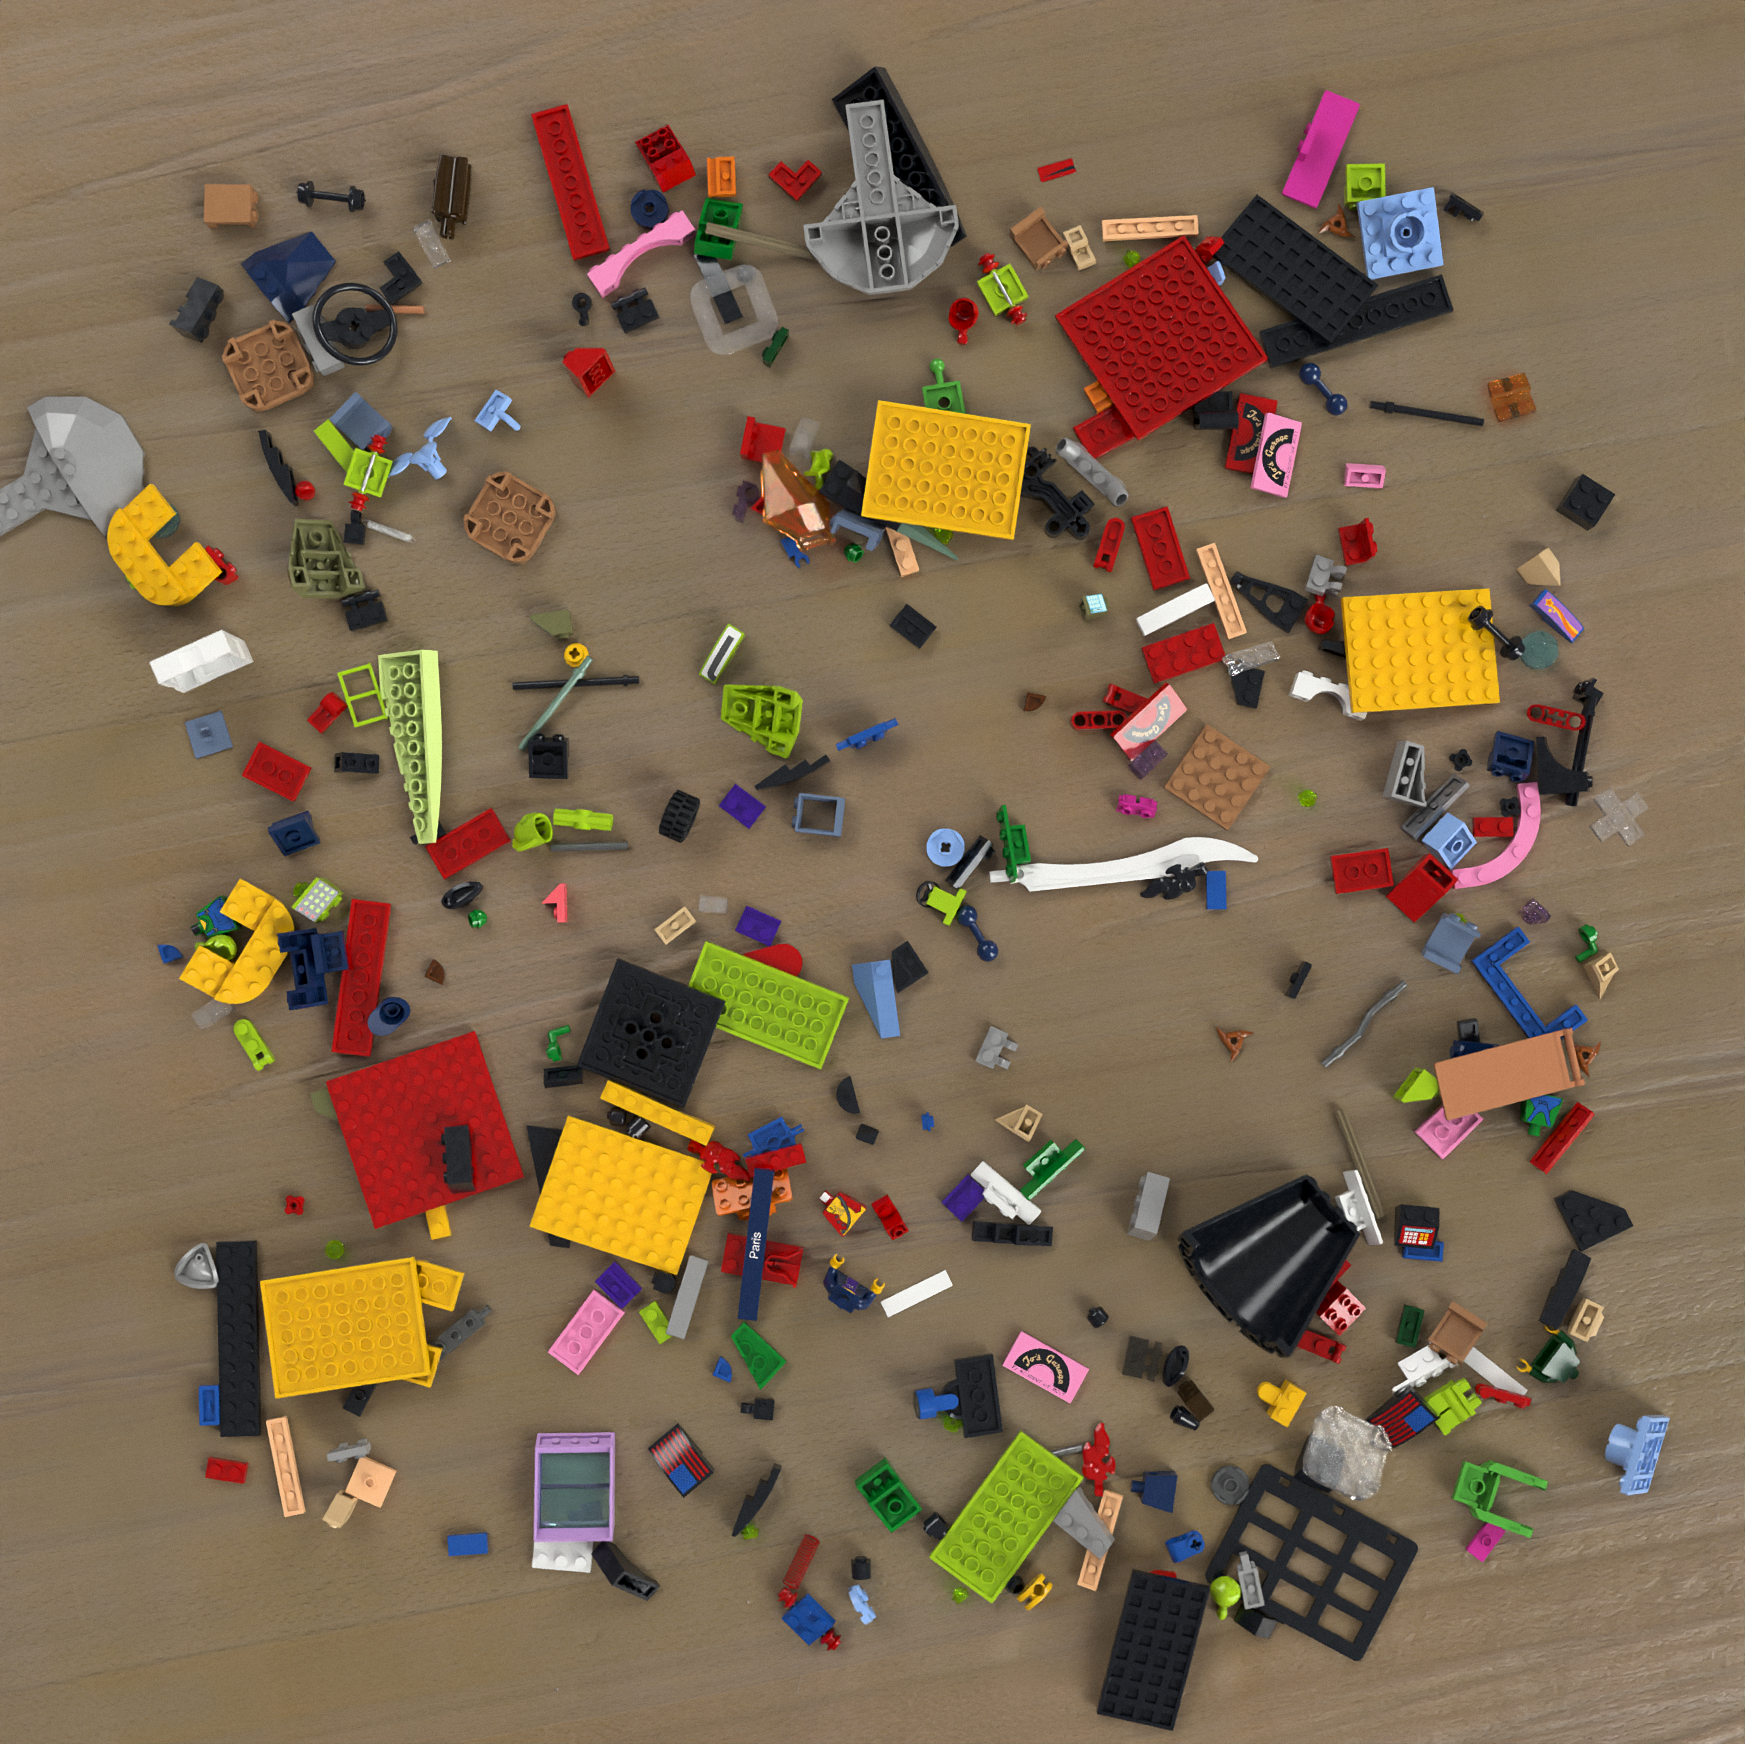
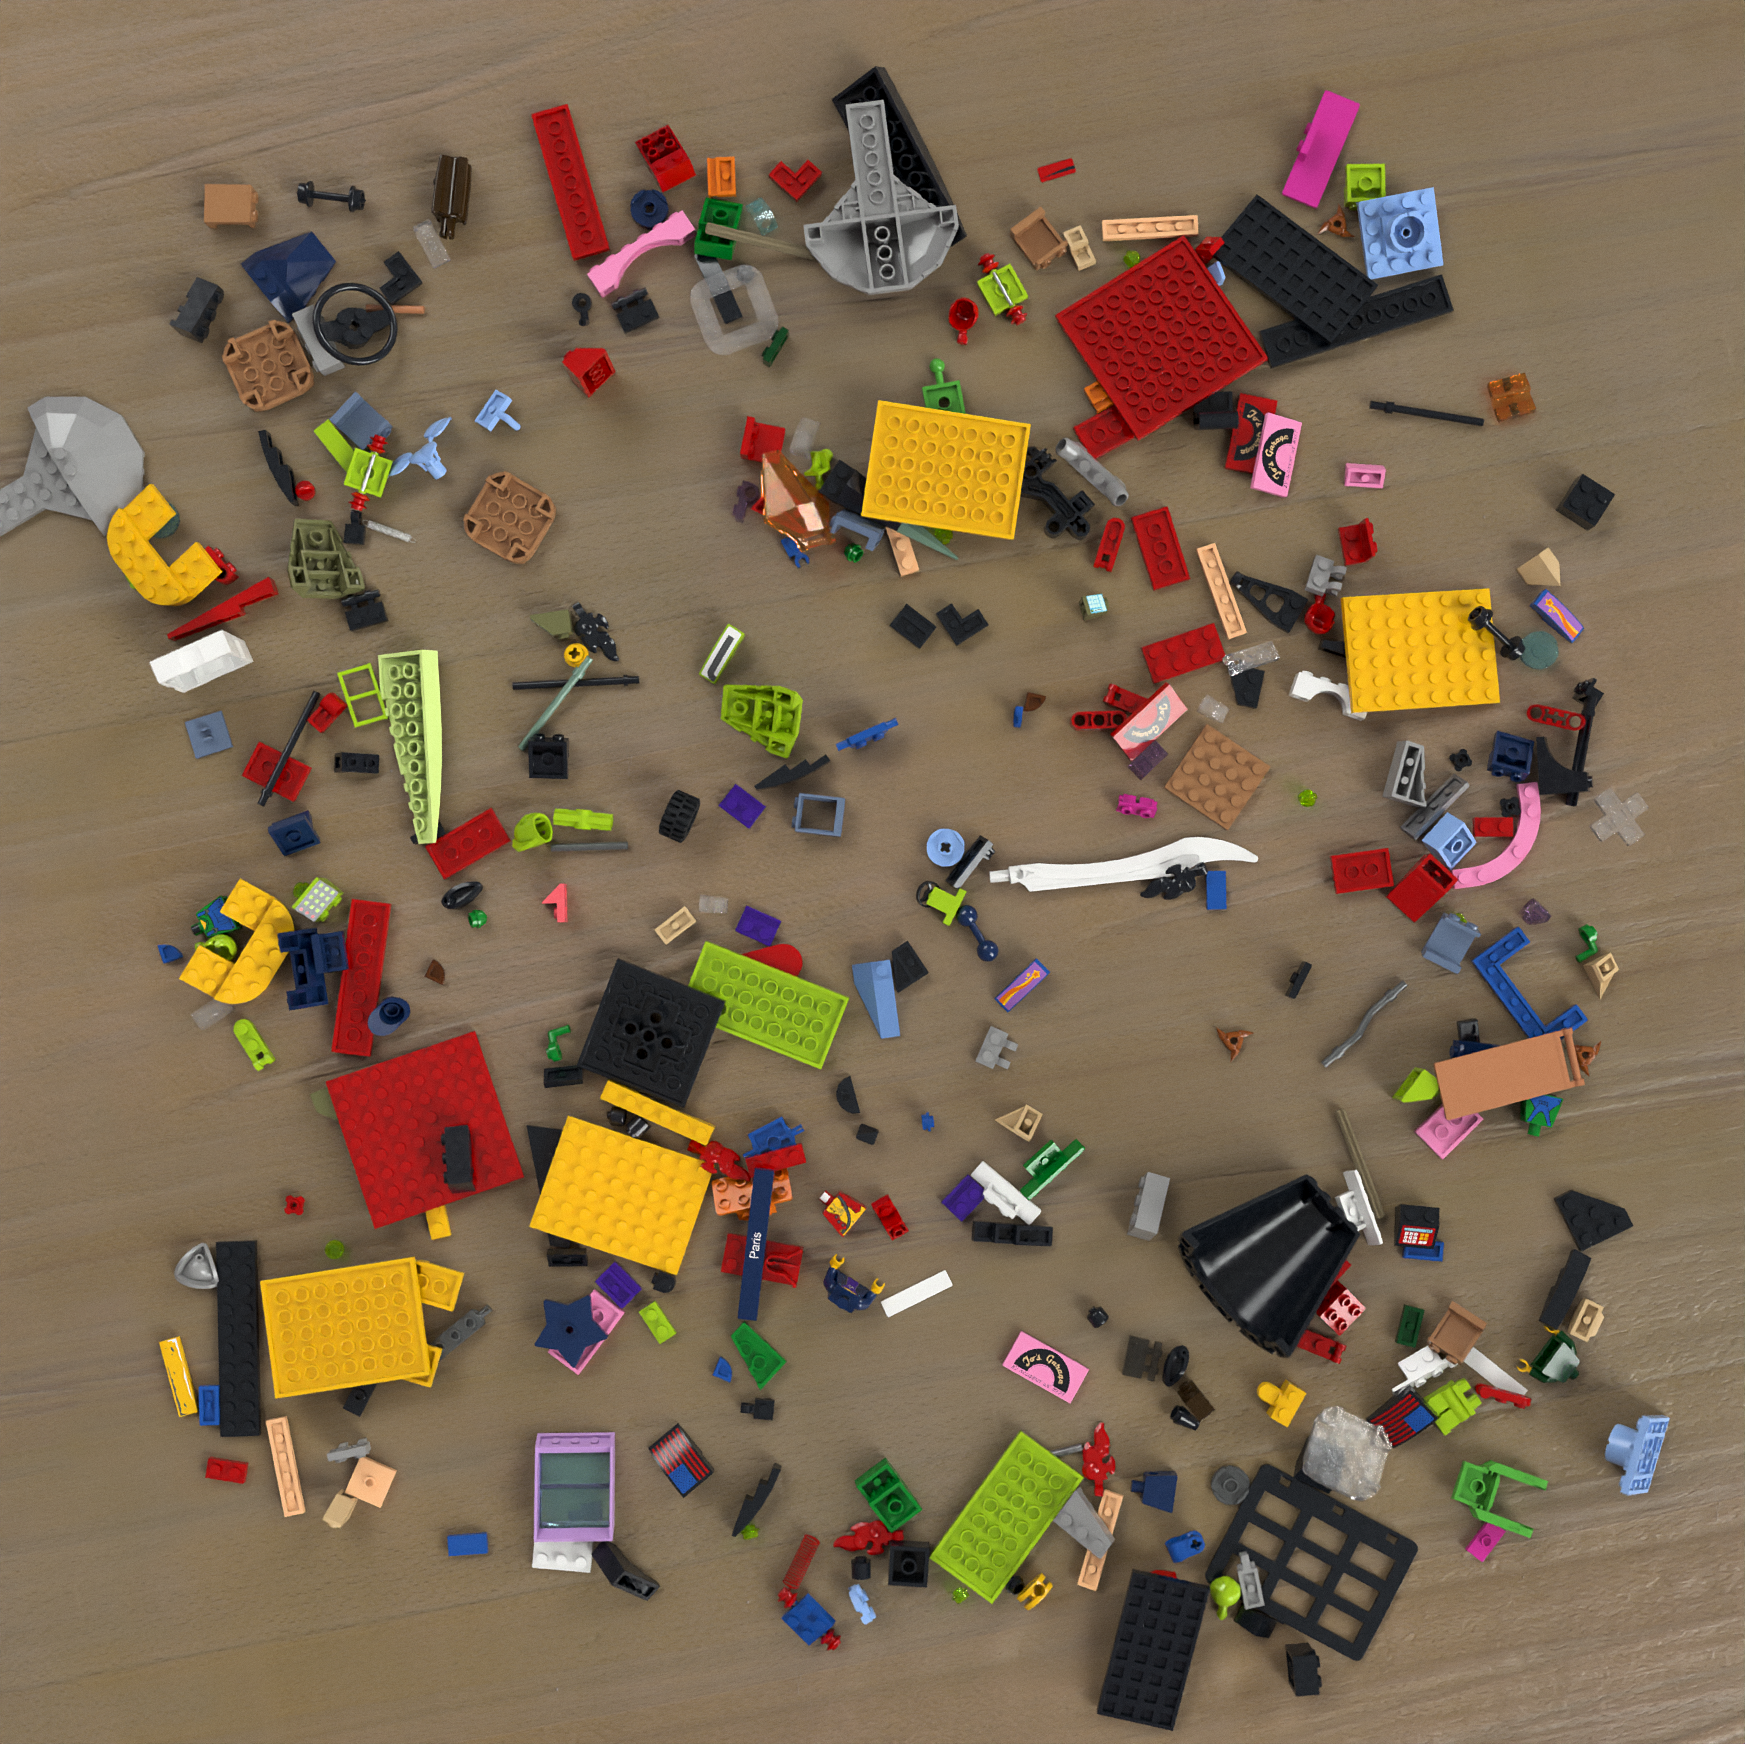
light grey slope [666,1255,709,1339] -> none
black plate [913,1353,1003,1438] -> none
black plate [923,1511,948,1540] -> none
clear neon green plate [943,1414,962,1433] -> none
green bracket [996,805,1031,883] -> none
white slope [1135,583,1215,636] -> none
dark blue piece [1299,363,1348,416] -> none
black plate [1444,192,1484,222] -> none
red plate [1529,1102,1595,1175] -> none
none -> yellow tile [159,1336,199,1417]
none -> red slope [167,577,279,641]
none -> black bar [257,691,321,807]
none -> dark blue plate [534,1294,609,1368]
none -> black plate [547,1248,588,1267]
none -> black piece [572,602,619,661]
none -> clear light blue bracket [745,197,778,235]
none -> red piece [833,1520,904,1555]
none -> black brick [888,1540,930,1588]
none -> black plate [936,603,989,646]
none -> slope [994,958,1050,1012]
none -> blue tile [1013,706,1023,728]
none -> clear leg [1197,694,1229,723]
none -> black brick [1285,1643,1322,1697]

